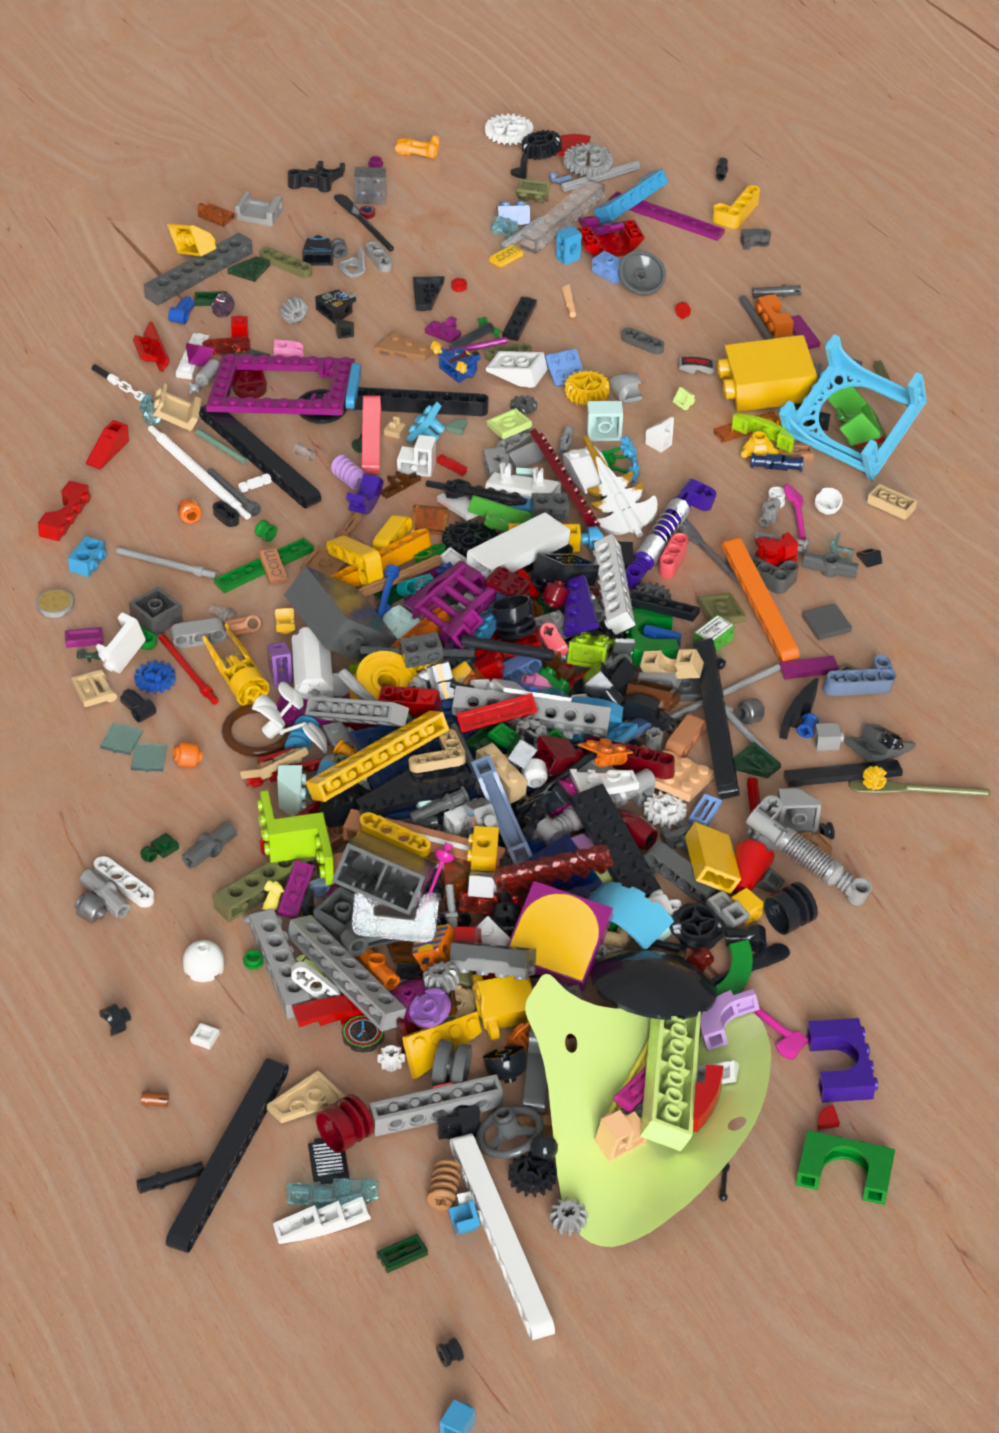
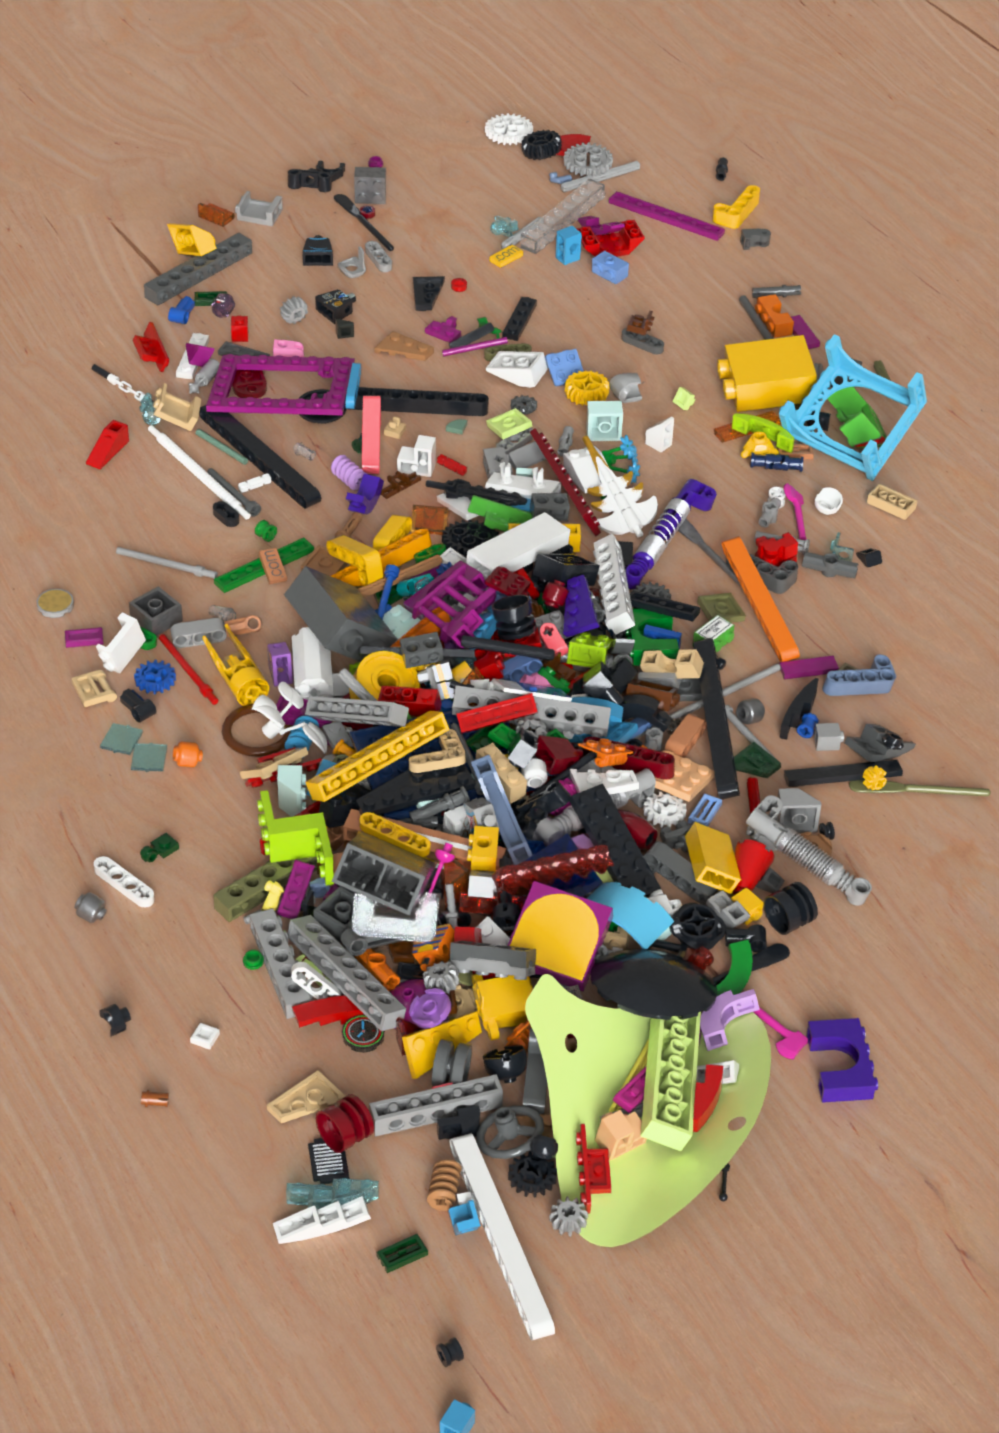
red arch [38,480,91,542] -> none
dark azure brick [68,536,107,577] -> none
clear green piece [77,648,101,662] -> none
light grey piece [79,869,130,919] -> none
black pin [136,1161,204,1194] -> none
black beam [166,1058,289,1253] -> none
orange head [177,498,202,524] -> none
dark grey piece [182,822,237,869] -> none
white cylinder [182,940,225,982] -> none
clear red beam [202,336,251,355] -> none
clear green wing [228,256,270,282] -> none
olive beam [260,247,312,278] -> none
yellow bracket [275,607,295,634] -> none
dark grey wheel [331,238,348,258] -> none
white gear [378,1045,405,1072] -> none
light orange piece [395,135,439,159] -> none
medium azure plate [406,402,446,443] -> none
light grey plate [408,676,427,689] -> none
blue torso [430,341,481,383] -> none
bracket [496,202,530,225] -> none
black tile [510,154,529,179] -> none
olive bracket [515,179,550,203] -> none
light nougat piece [562,283,576,317] -> none
dark azure piece [580,526,603,551] -> none
dark azure arch [593,169,668,224] -> none
dark grey dish [619,250,666,295] -> none
coral beam [659,533,688,578] -> none
red tile [675,302,691,319] -> none
slope [678,356,714,375] -> none
green arch [796,1130,895,1205] -> none
dark grey tile [802,604,852,640] -> none
red tile [817,1105,840,1130] -> none
none -> red bracket [576,1124,612,1214]
none -> reddish brown bracket [626,311,654,335]

